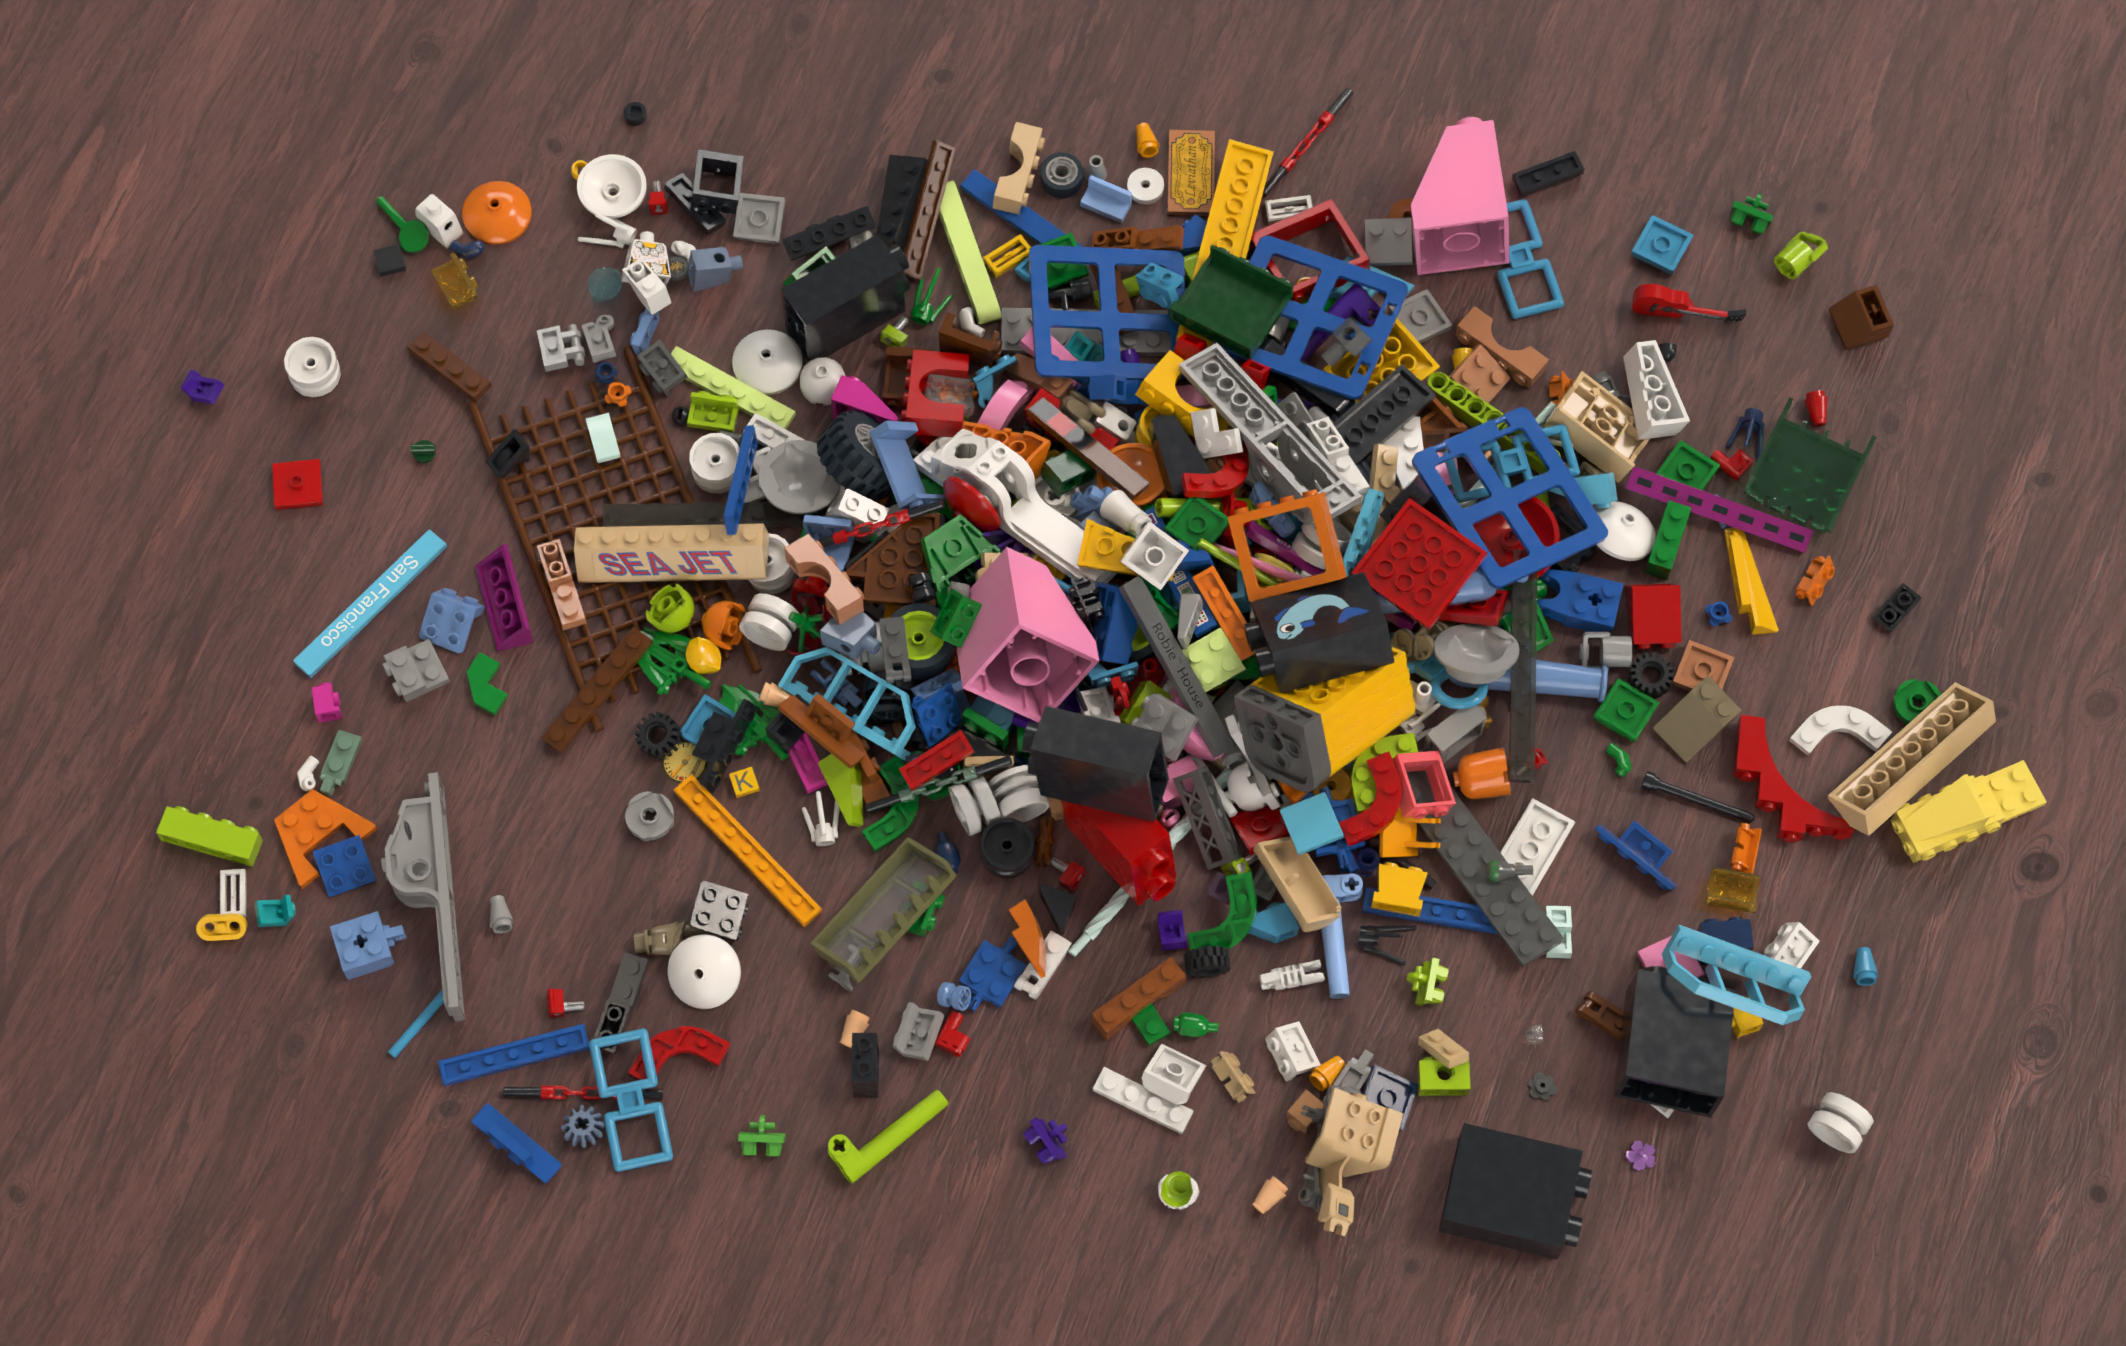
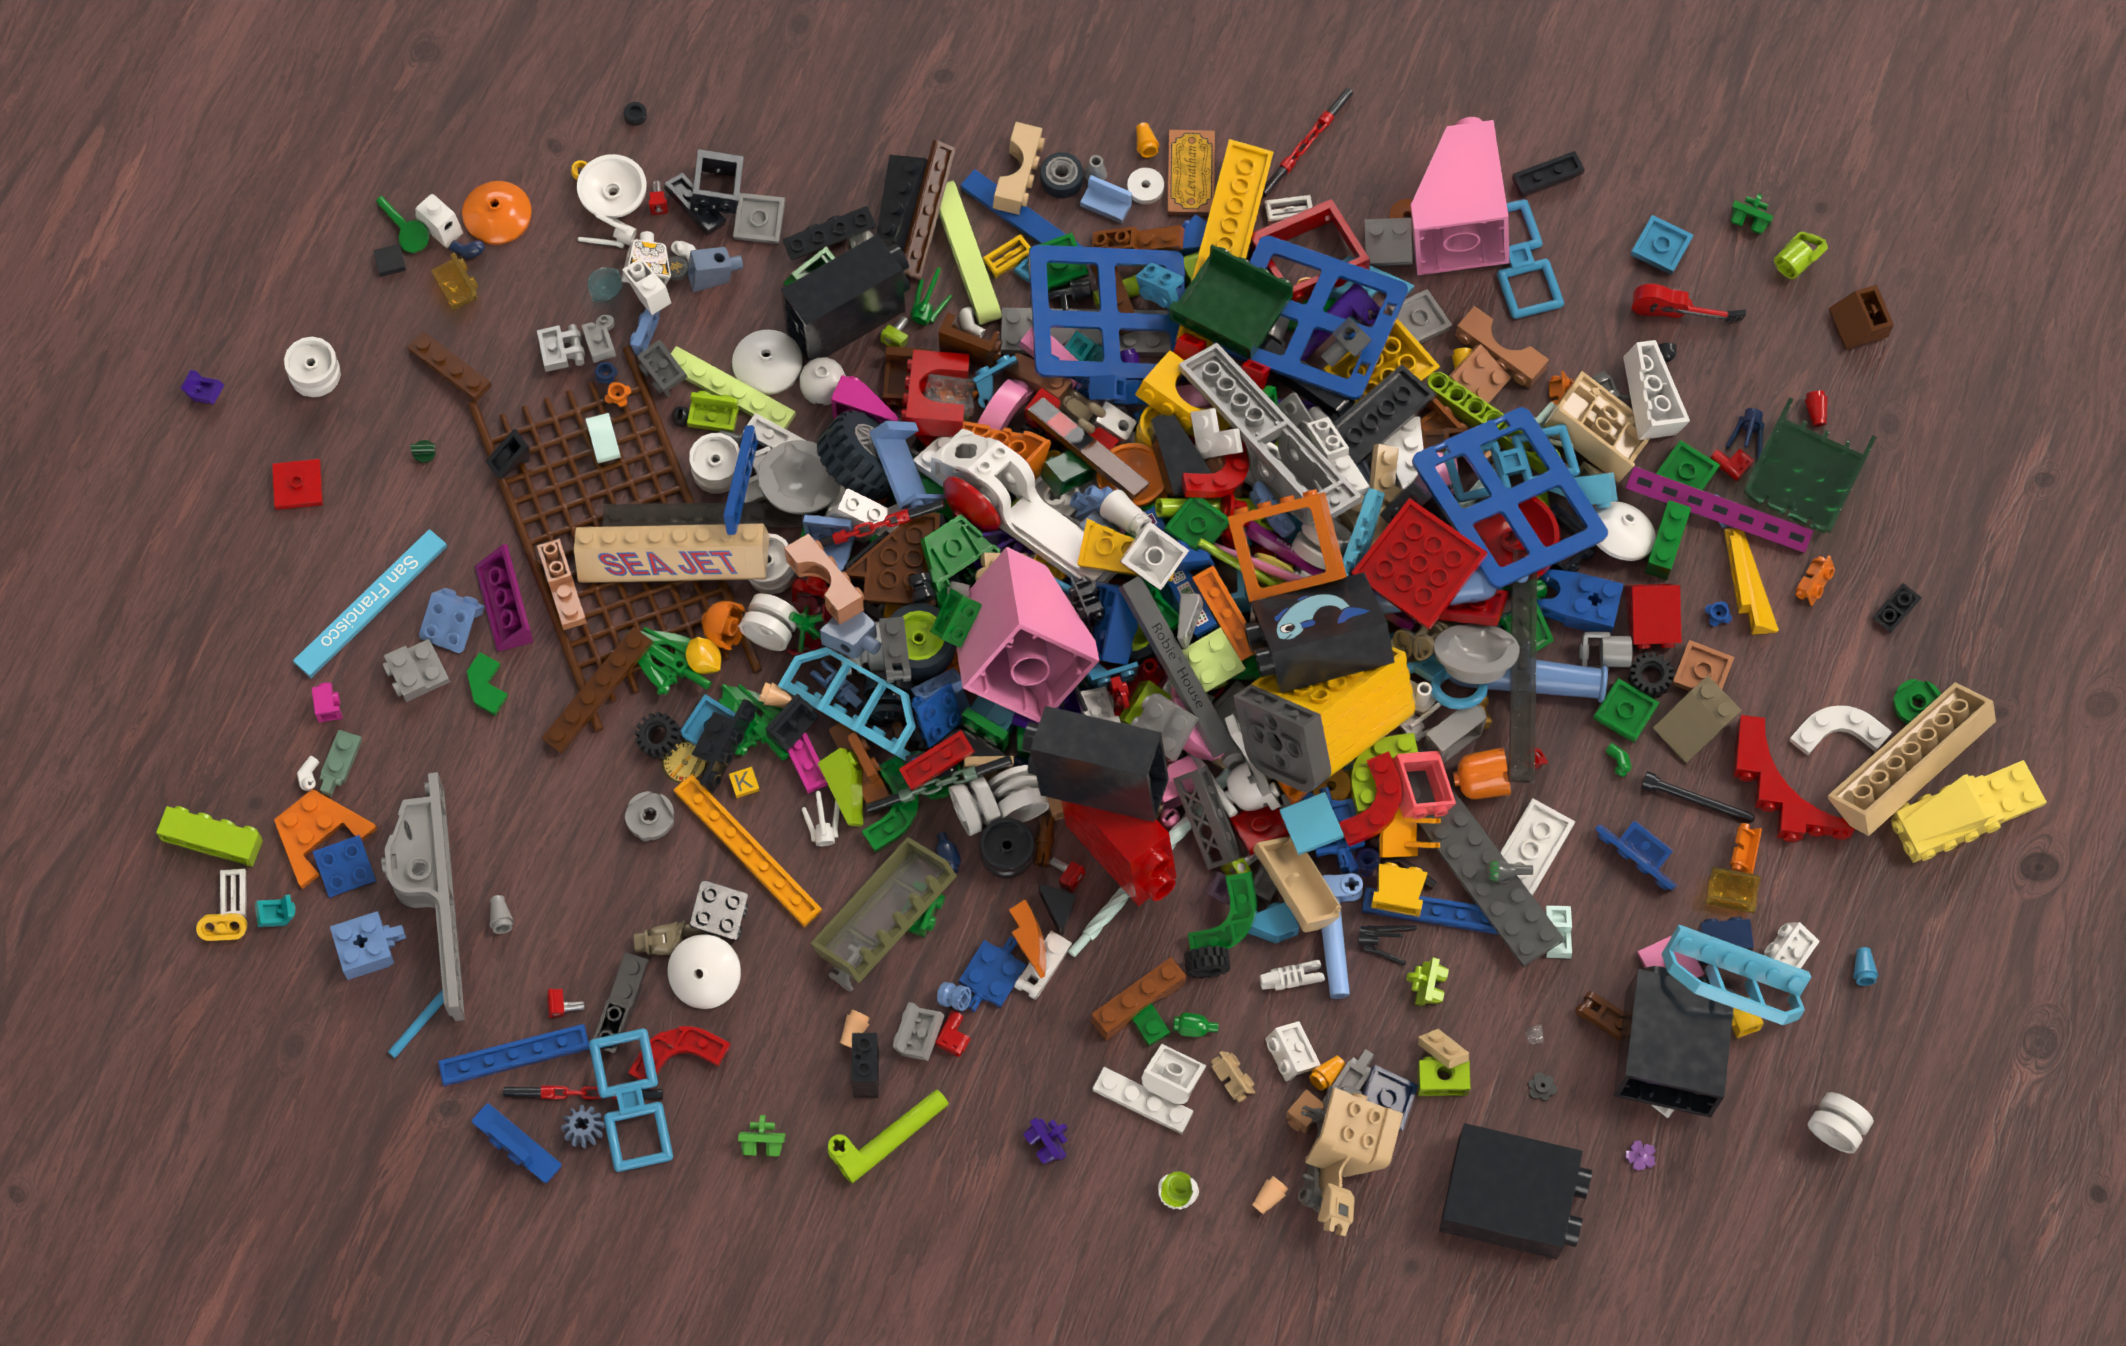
lime cylinder [646,584,695,633] -> none
dark orange bracket [778,694,865,768] -> none
dark purple bracket [1158,910,1187,951] -> none

